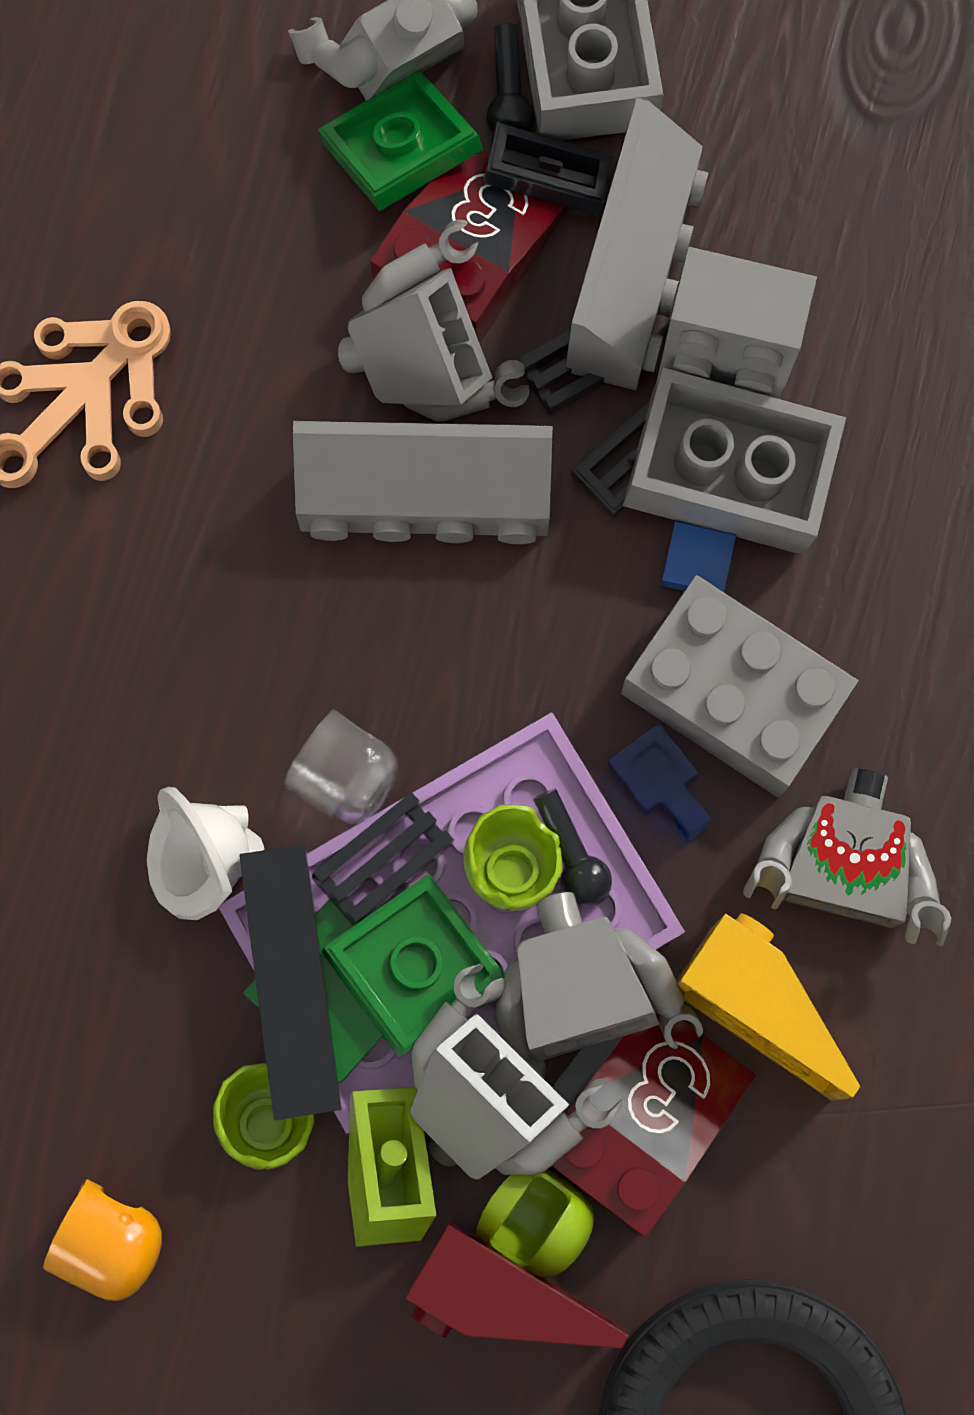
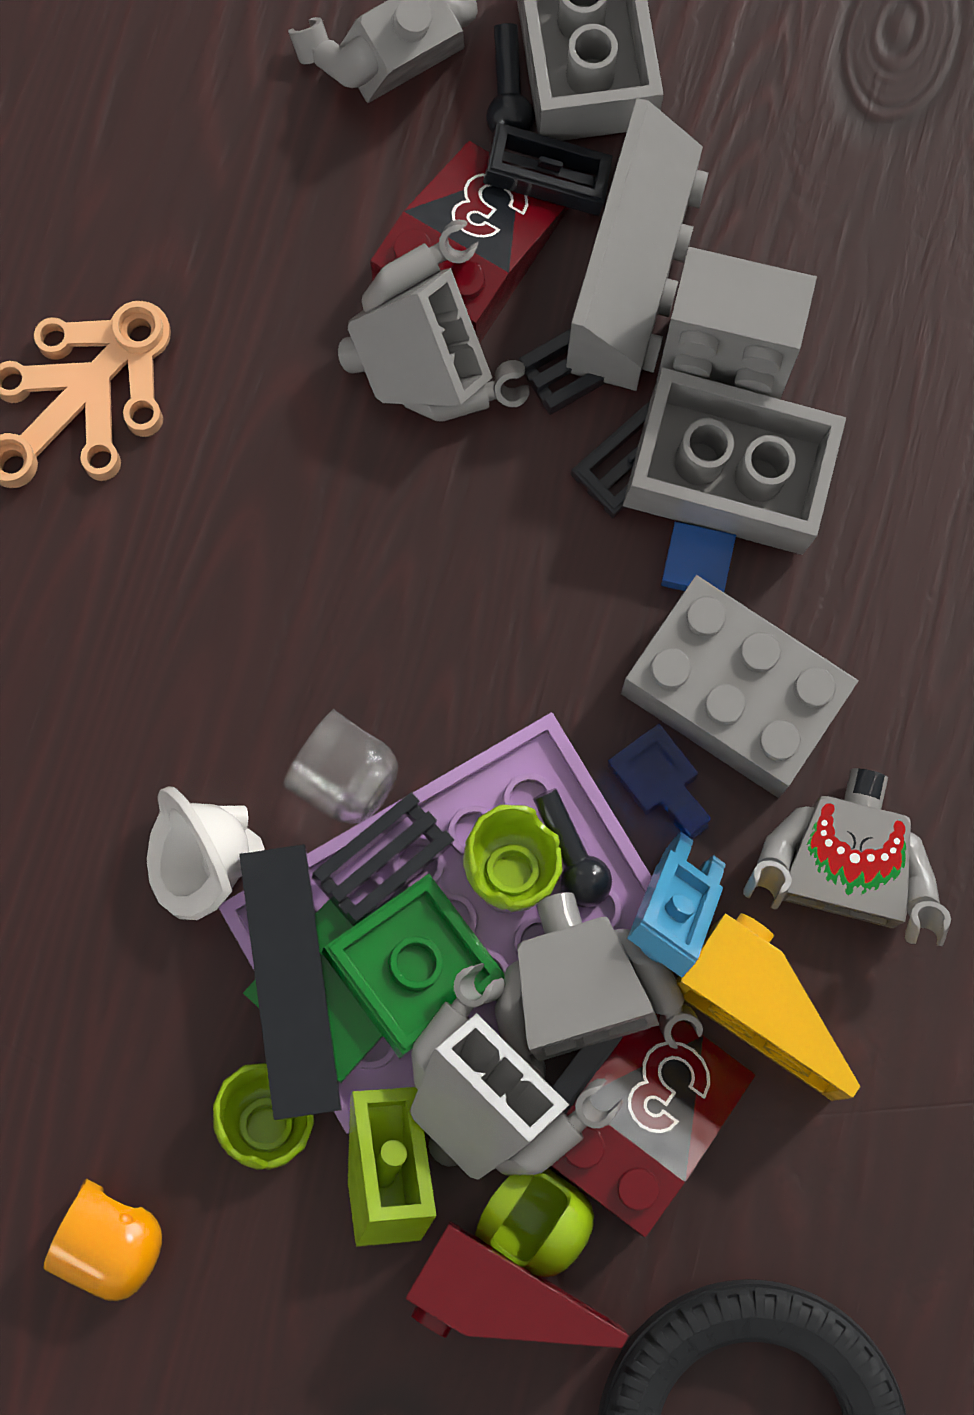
light grey slope [293,421,553,544] -> none
green tile [318,70,483,211] -> none
none -> dark azure hinge [627,832,726,977]

